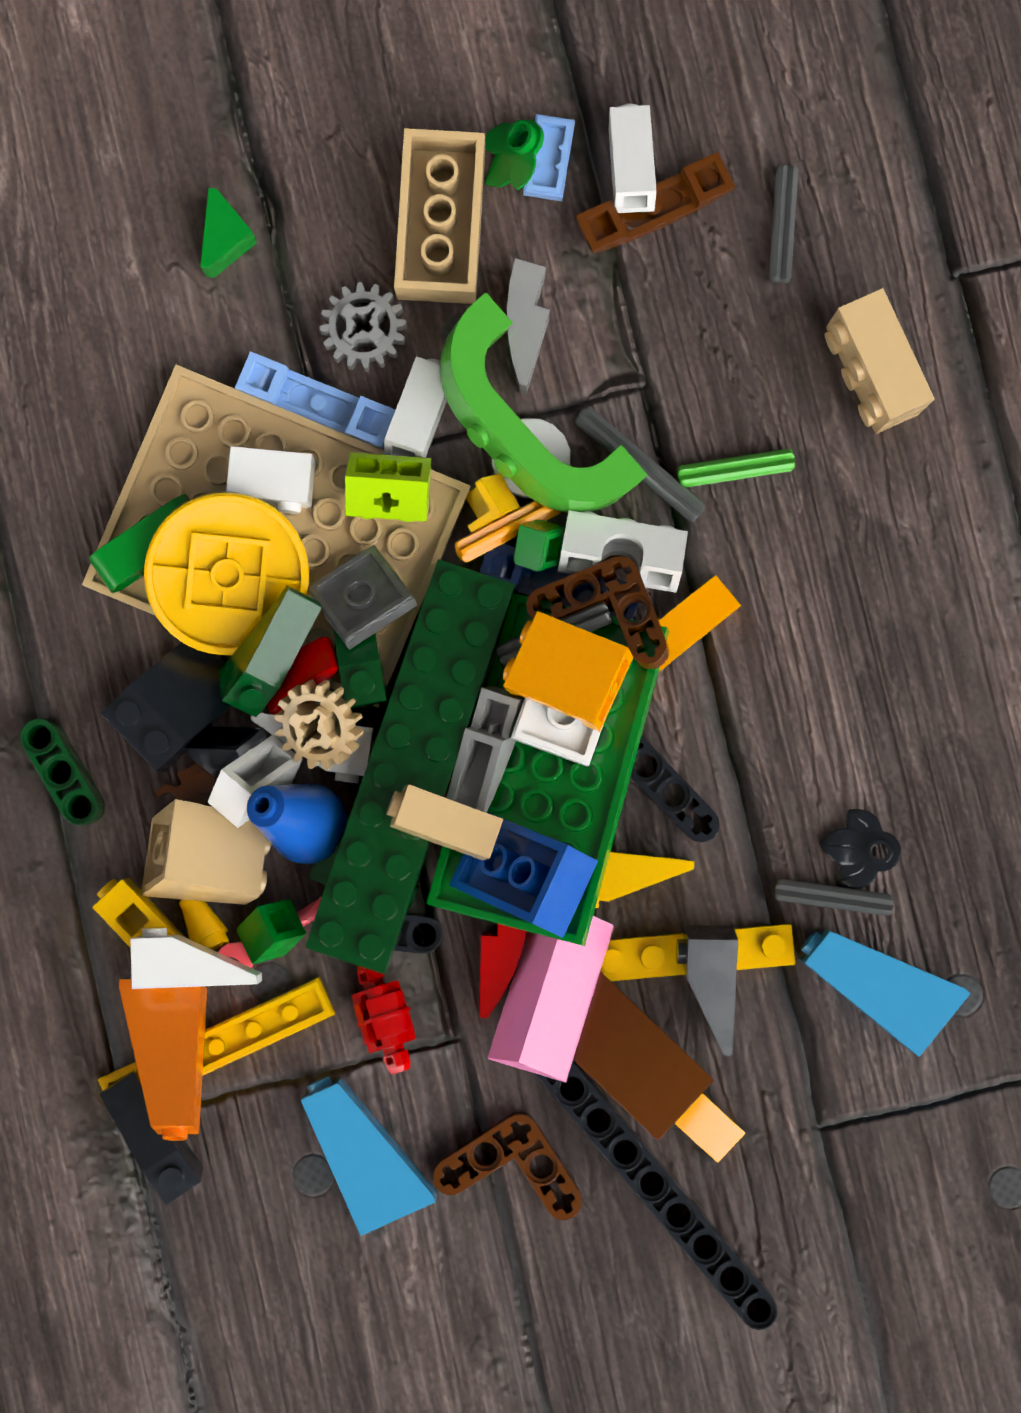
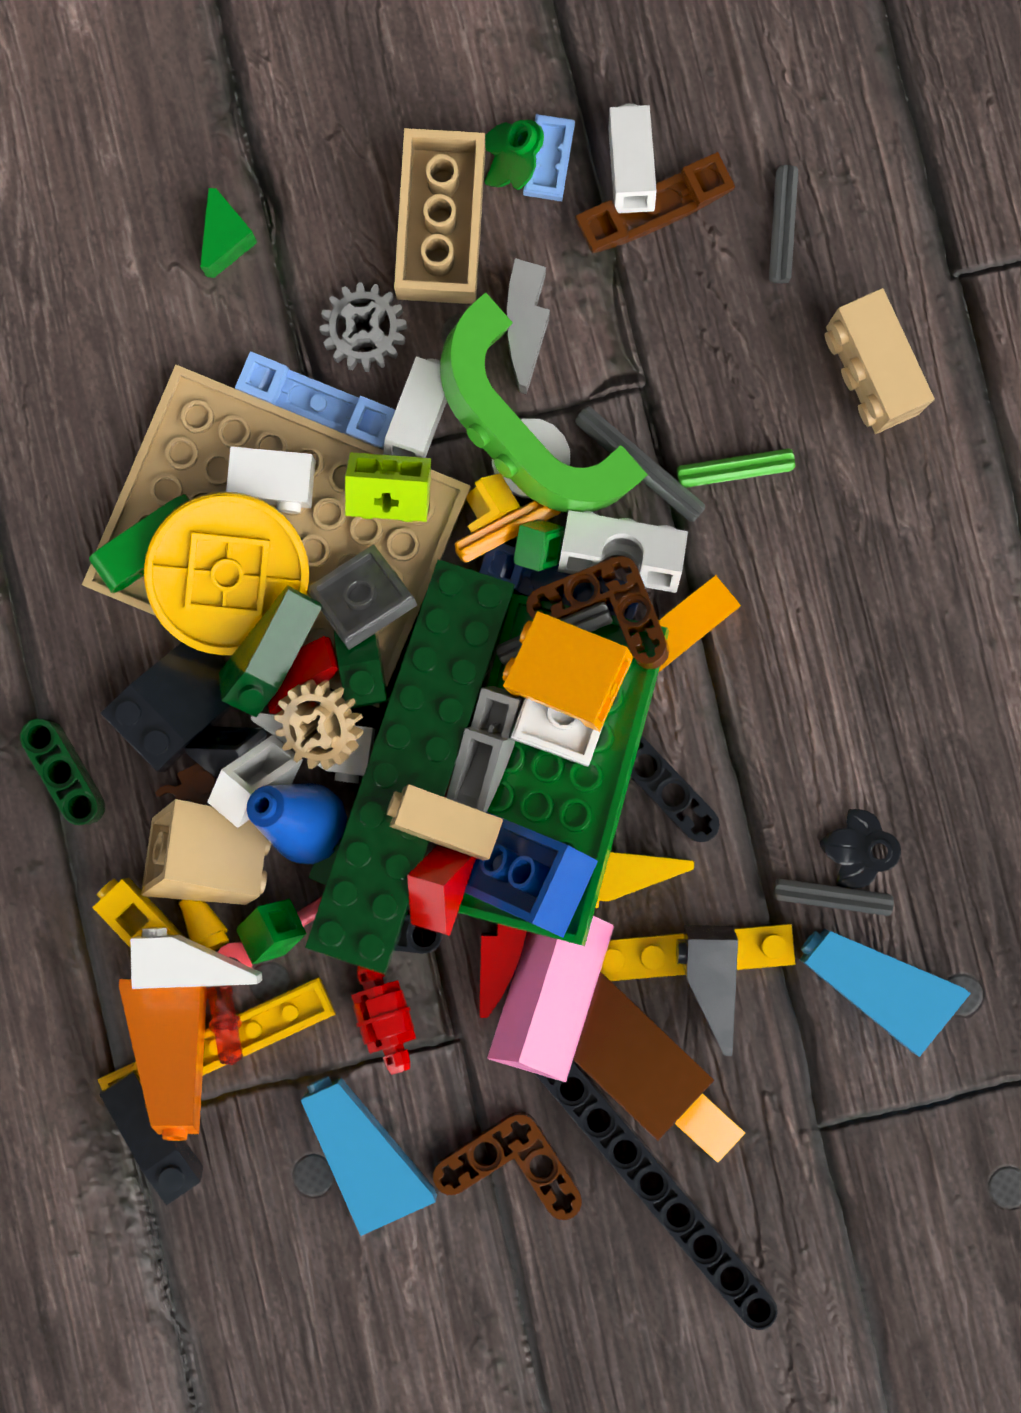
none -> clear red axle [207,985,243,1065]
none -> red slope [407,845,476,936]

